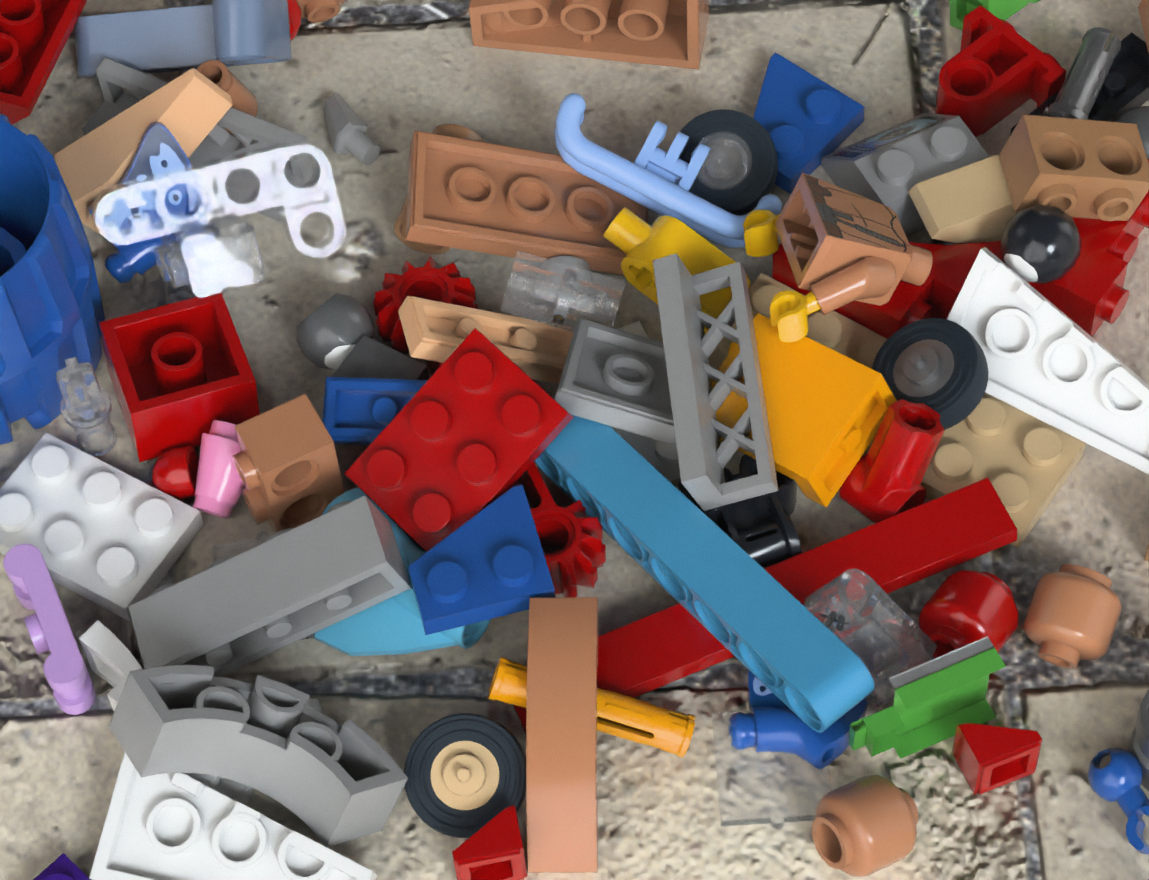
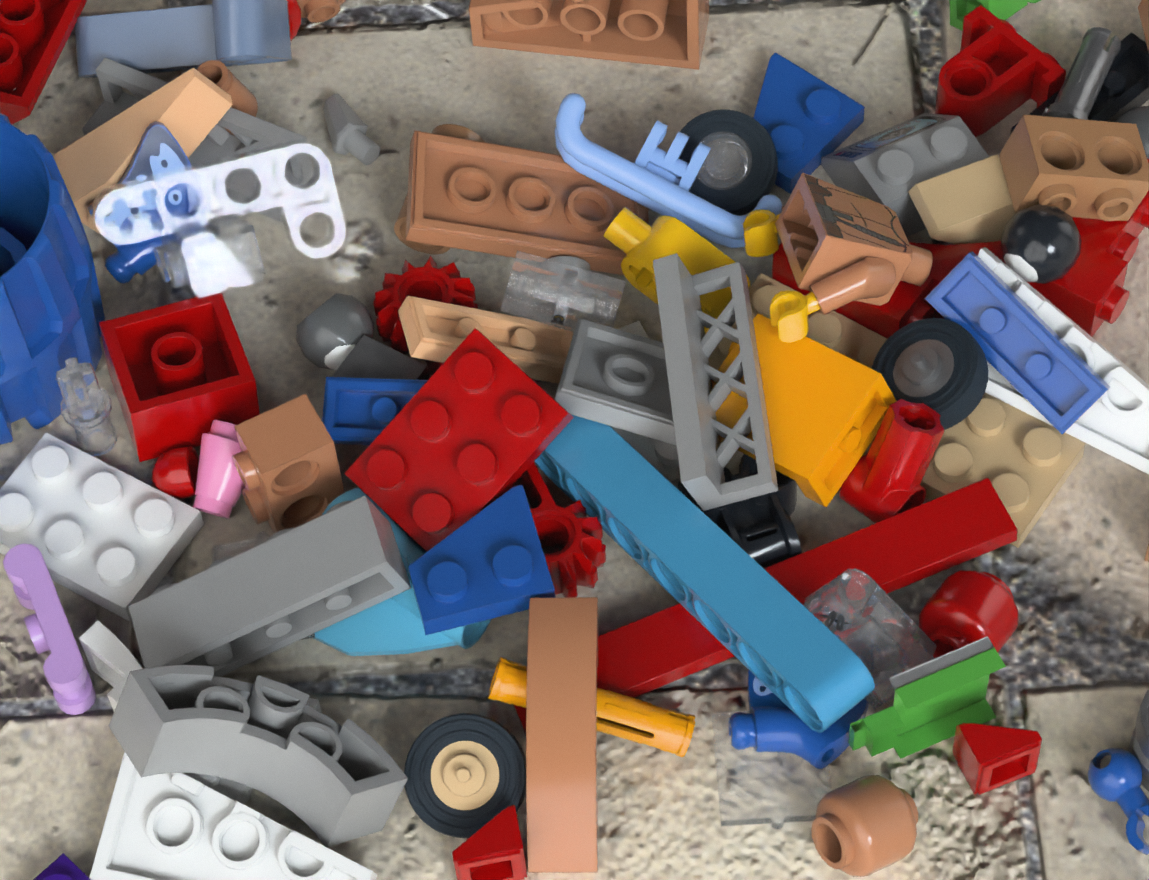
nougat head [1023,564,1122,669] -> none
none -> tile [925,252,1111,434]

